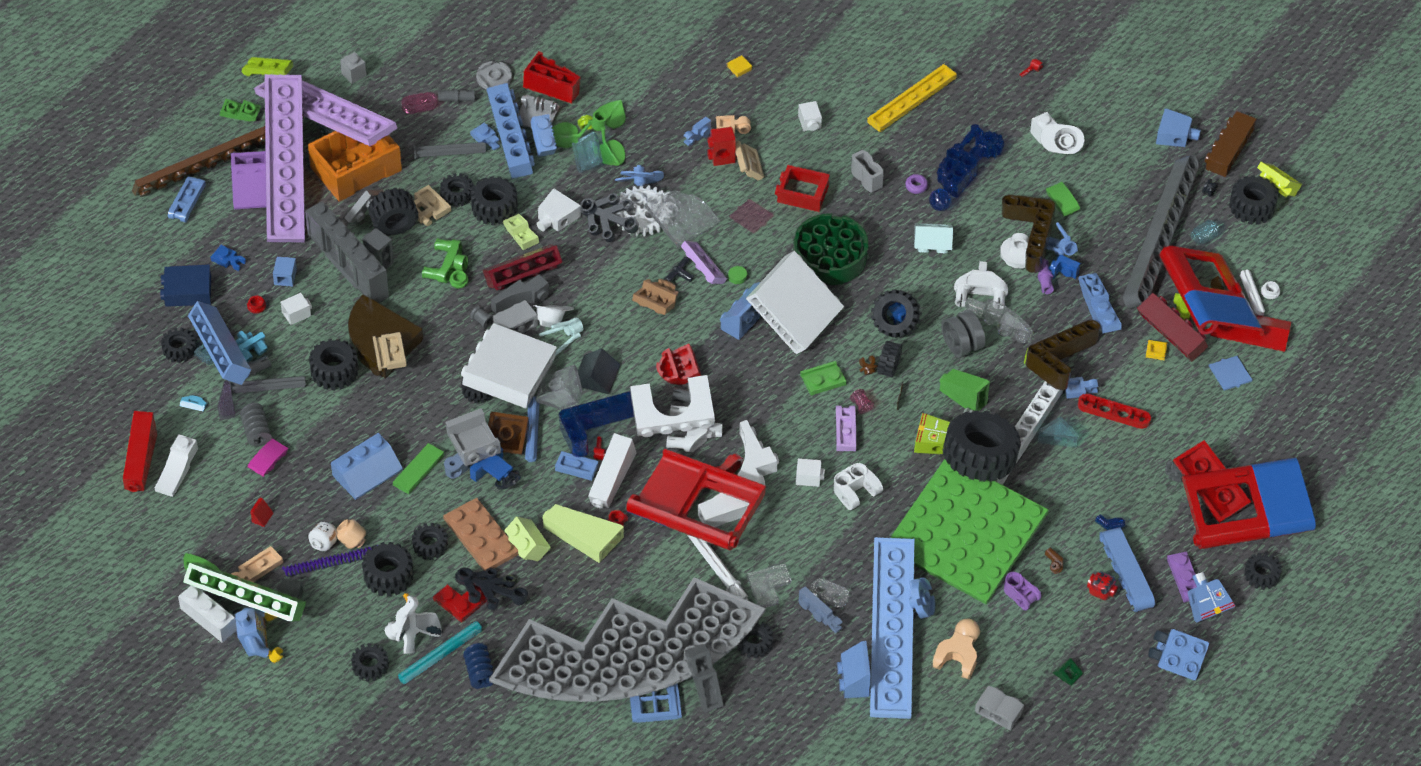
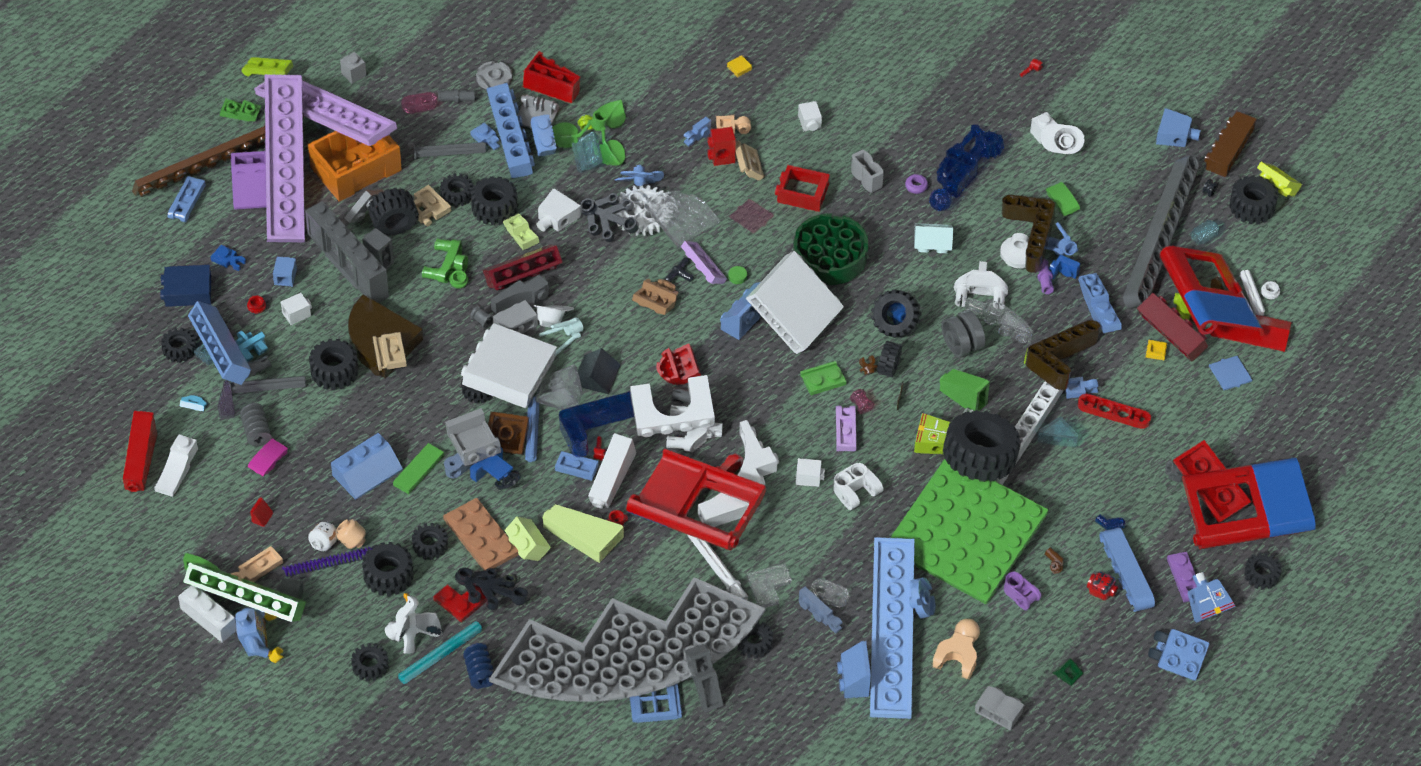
yellow plate [867,64,957,132] -> none

